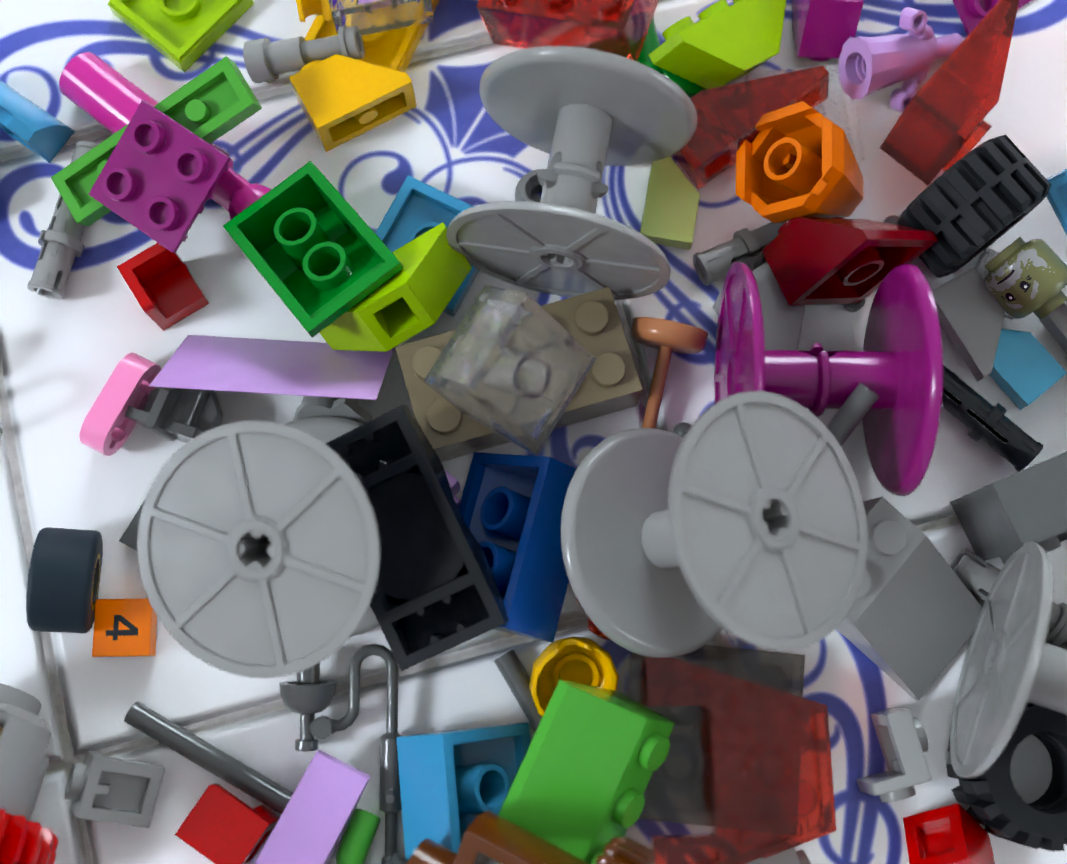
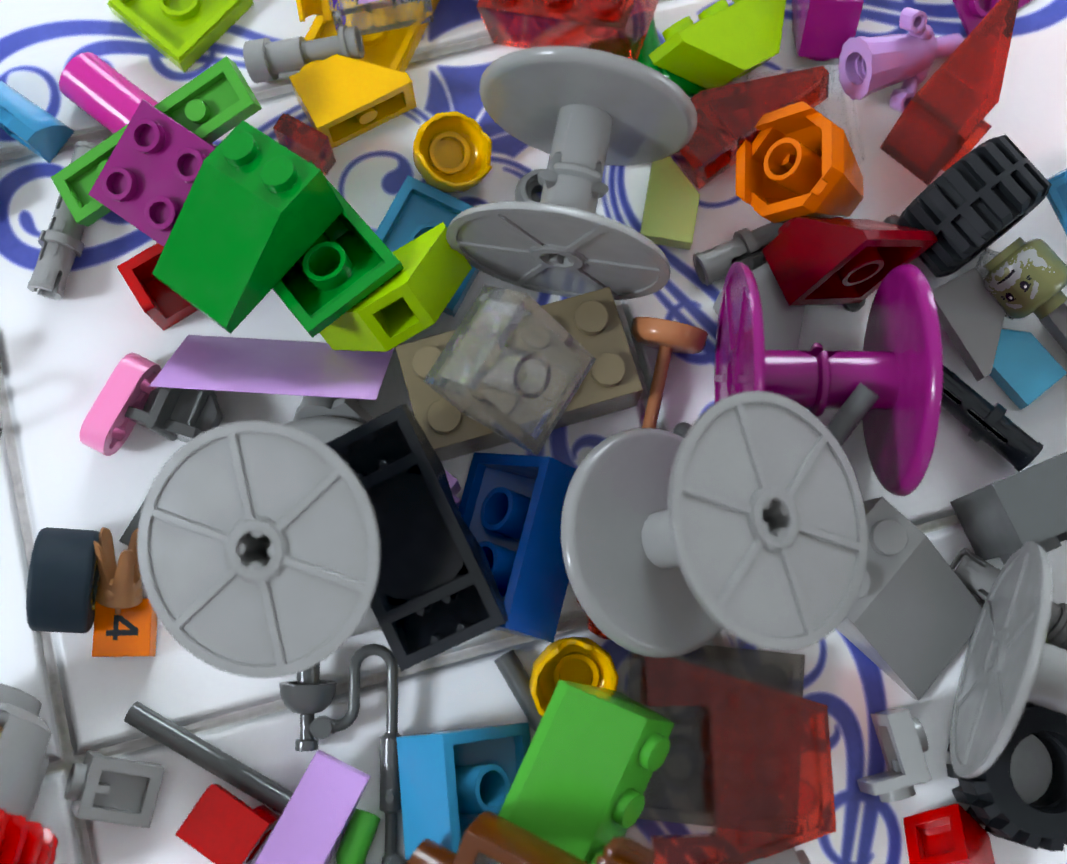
none -> medium nougat piece [93,527,143,615]
none -> green slope [152,120,344,334]
none -> clear red tile [273,113,336,176]
none -> yellow hair [413,111,492,193]

